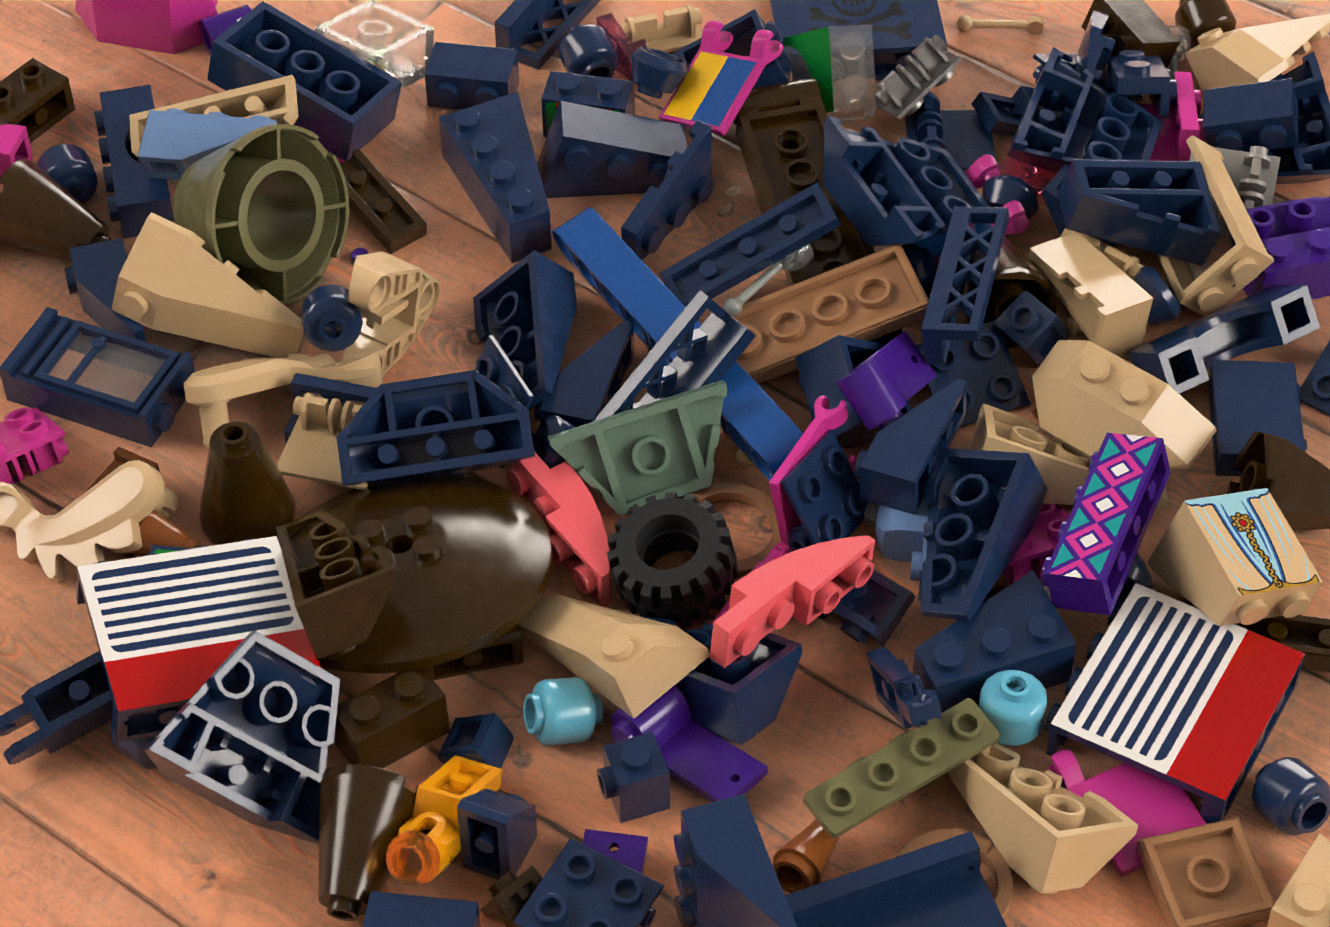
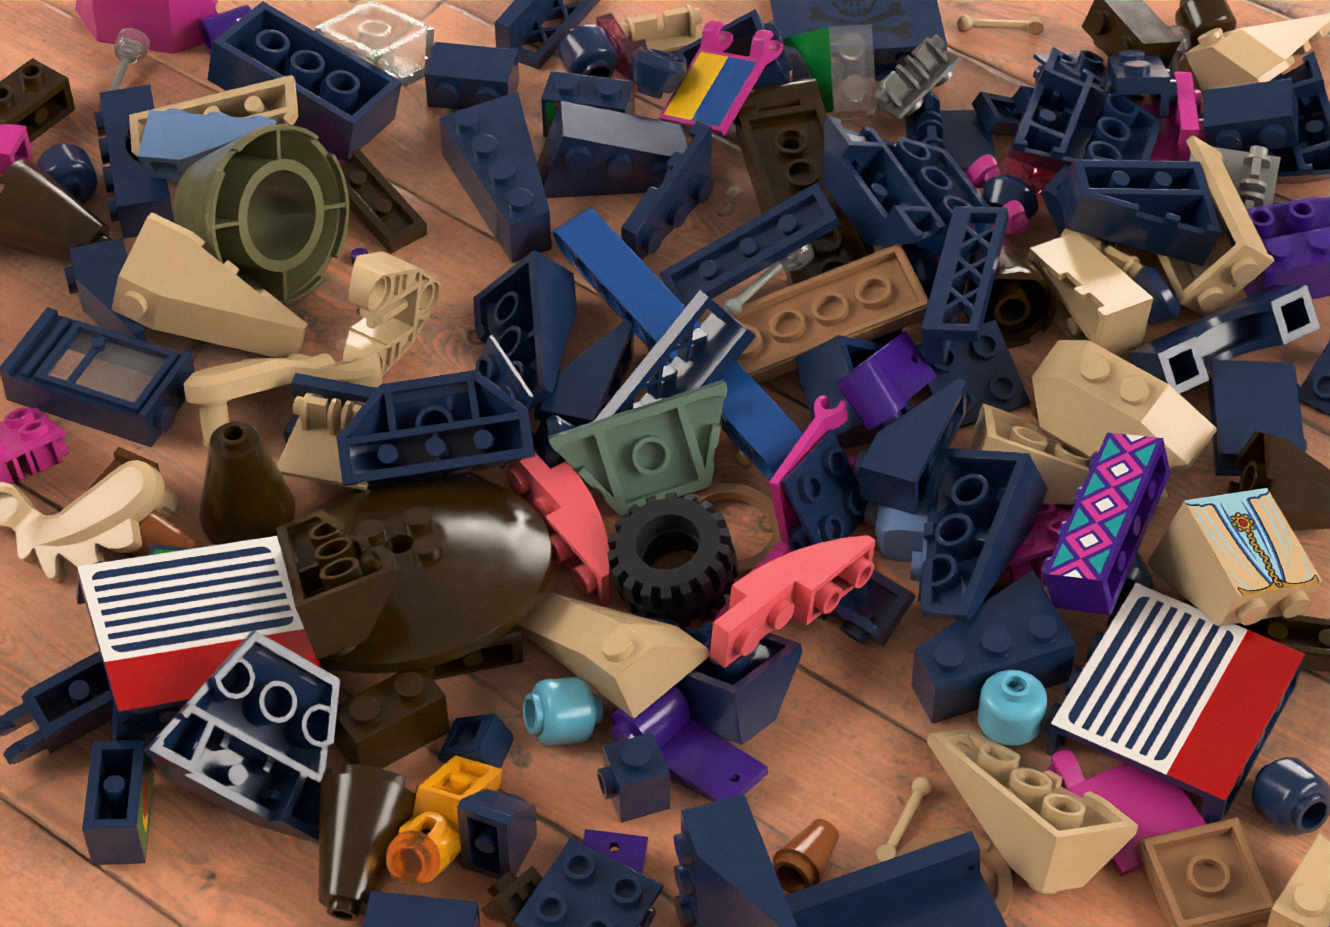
dark blue head [301,284,363,352] -> none
olive bracket [803,698,1000,838] -> none
dark blue hinge [866,646,942,729] -> none
dark blue bracket [995,291,1072,366] -> none
dark blue slope [1077,10,1116,85] -> none
none -> dark blue brick [82,740,154,865]
none -> clear hinge [98,28,150,110]
none -> tan hinge [876,776,932,863]

